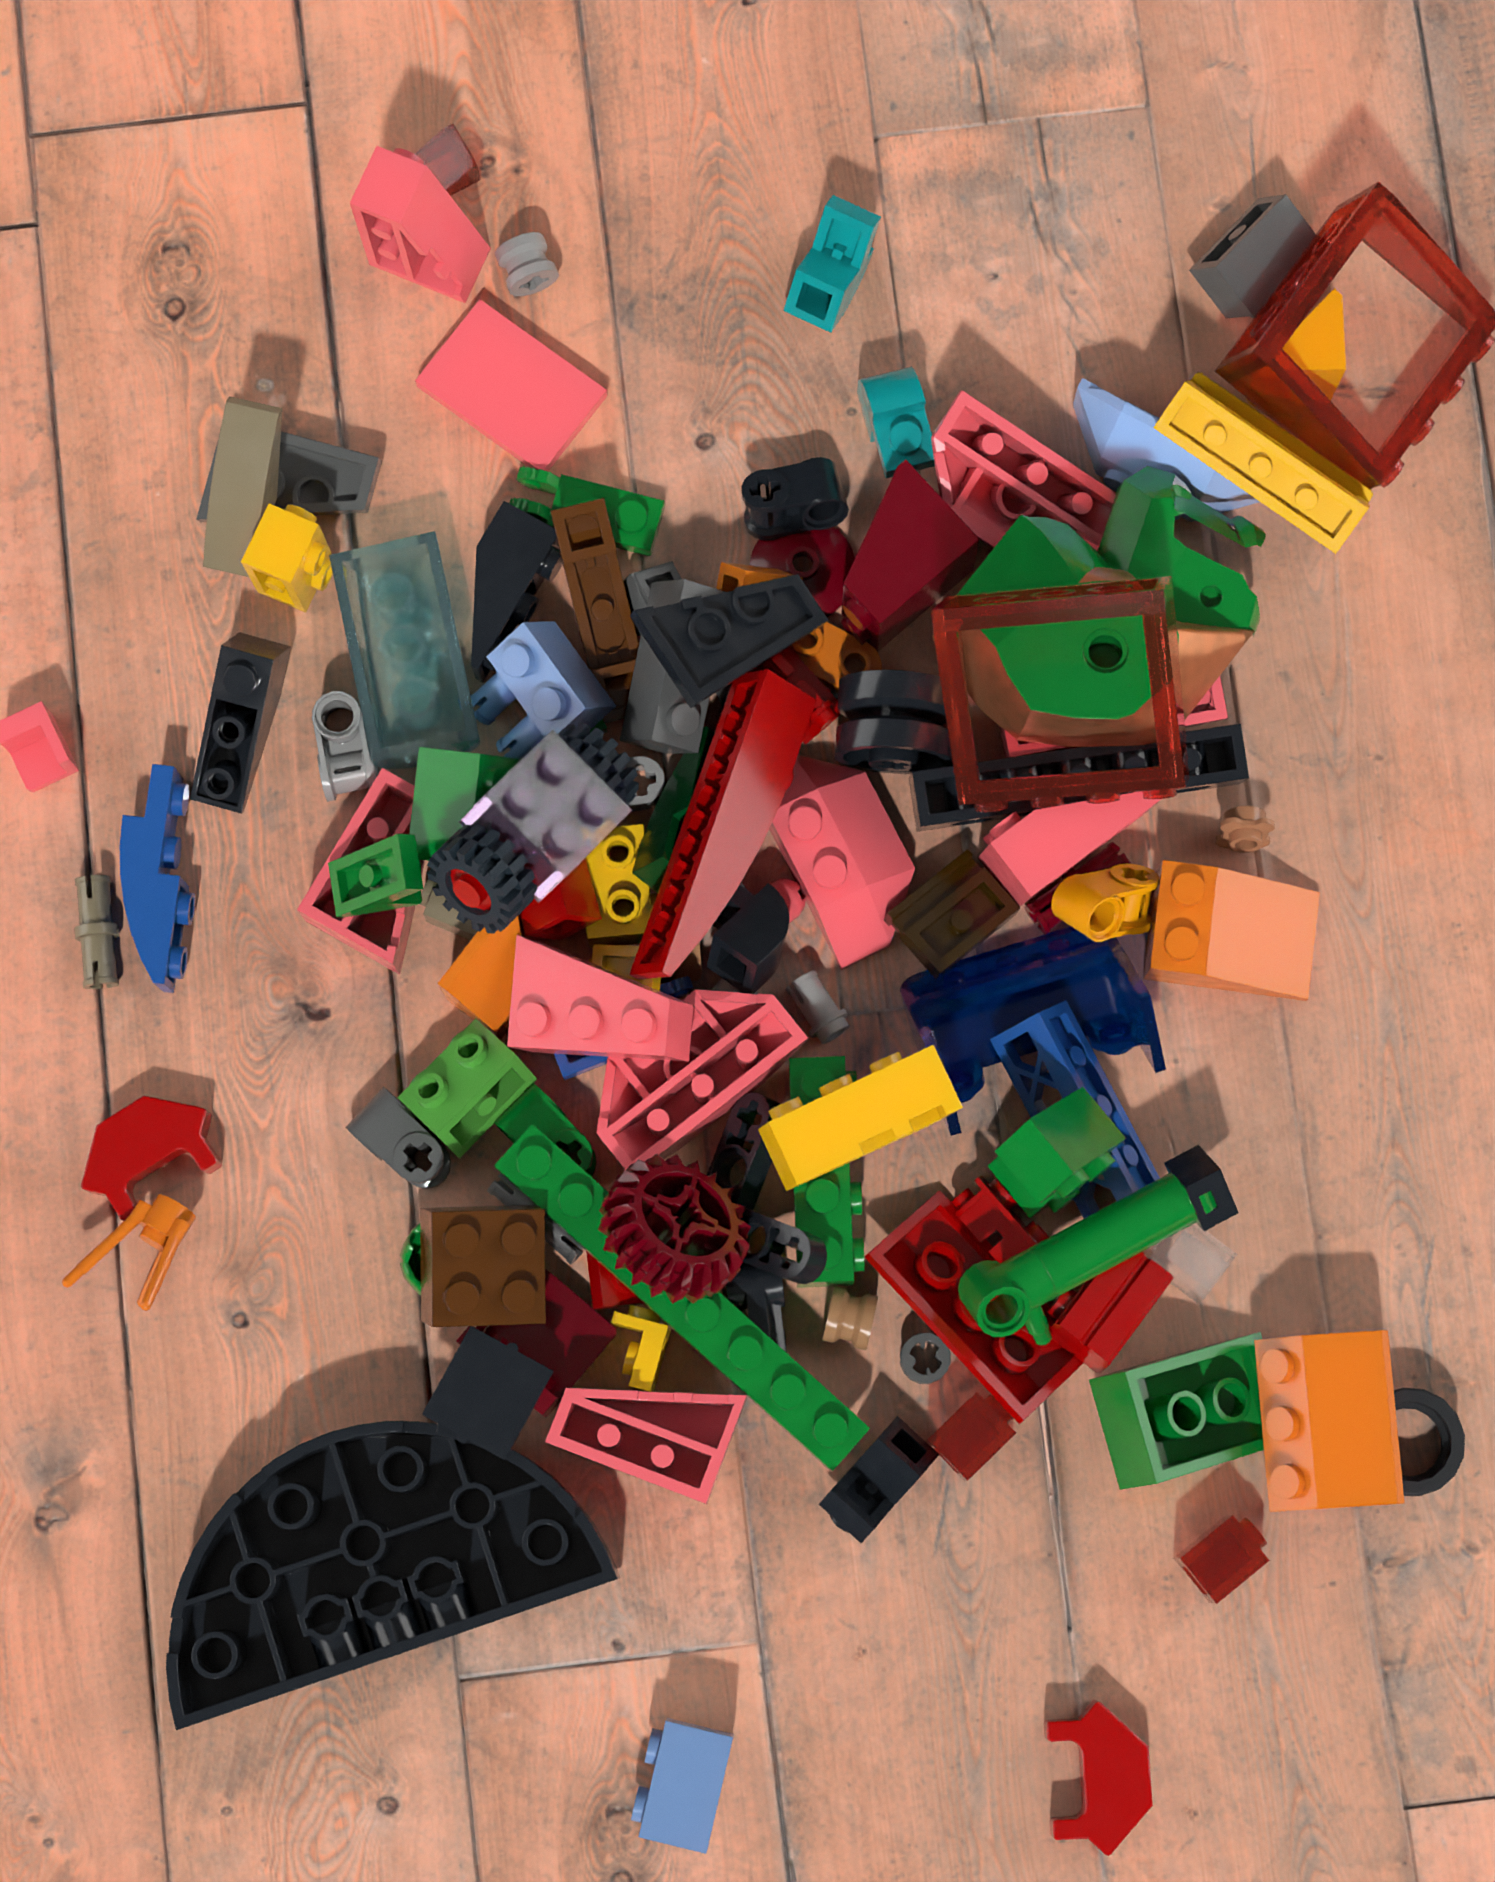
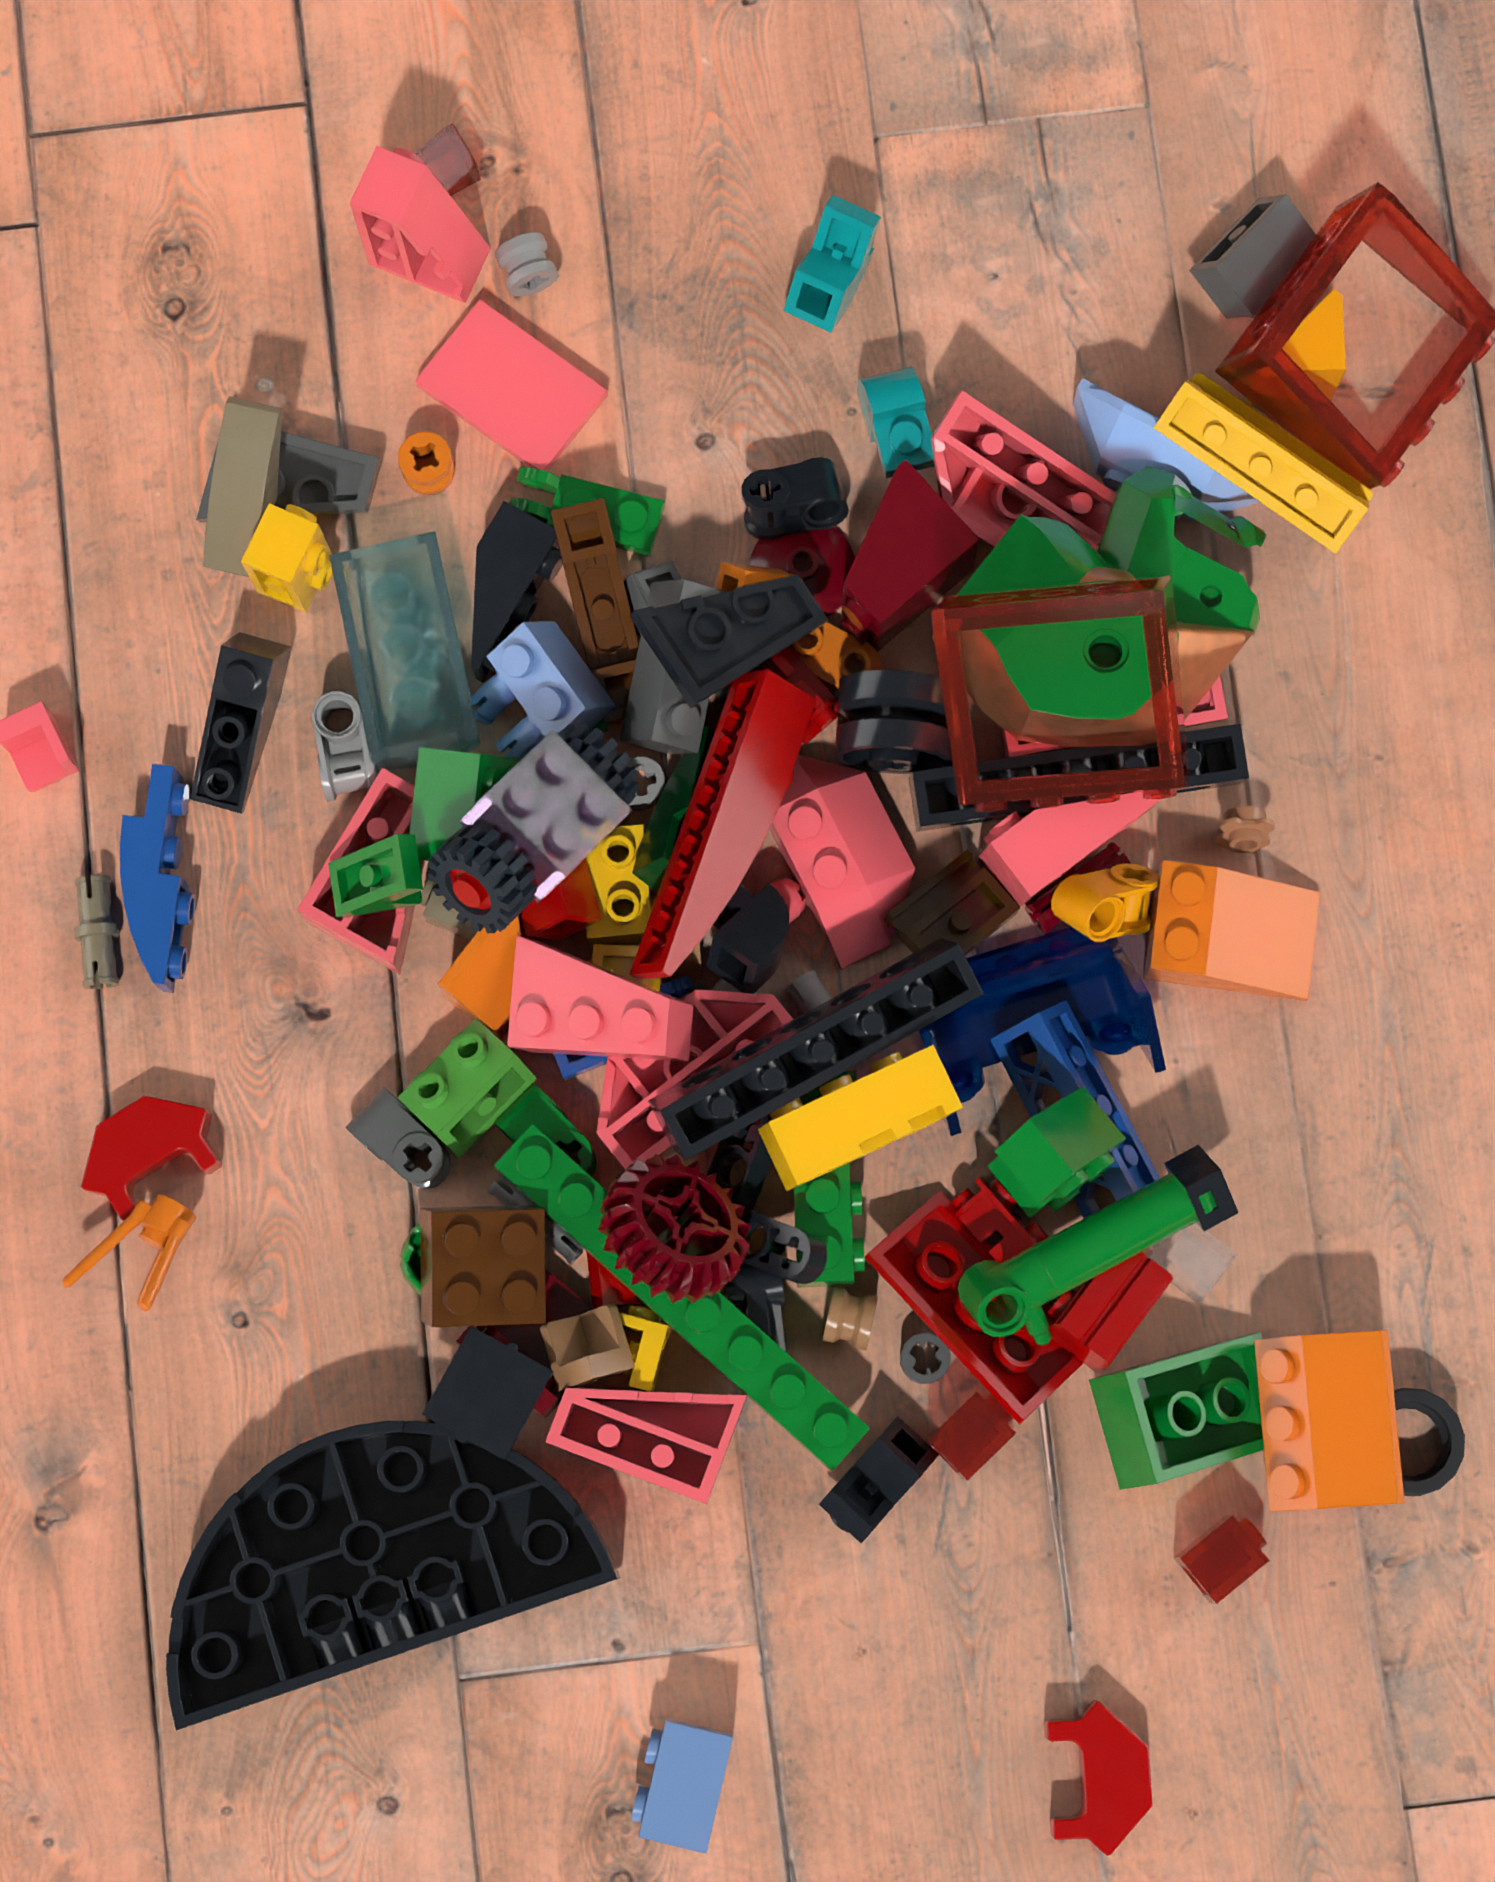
none -> orange wheel [398,431,455,495]
none -> medium nougat panel [540,1303,635,1391]
none -> black brick [648,938,984,1160]

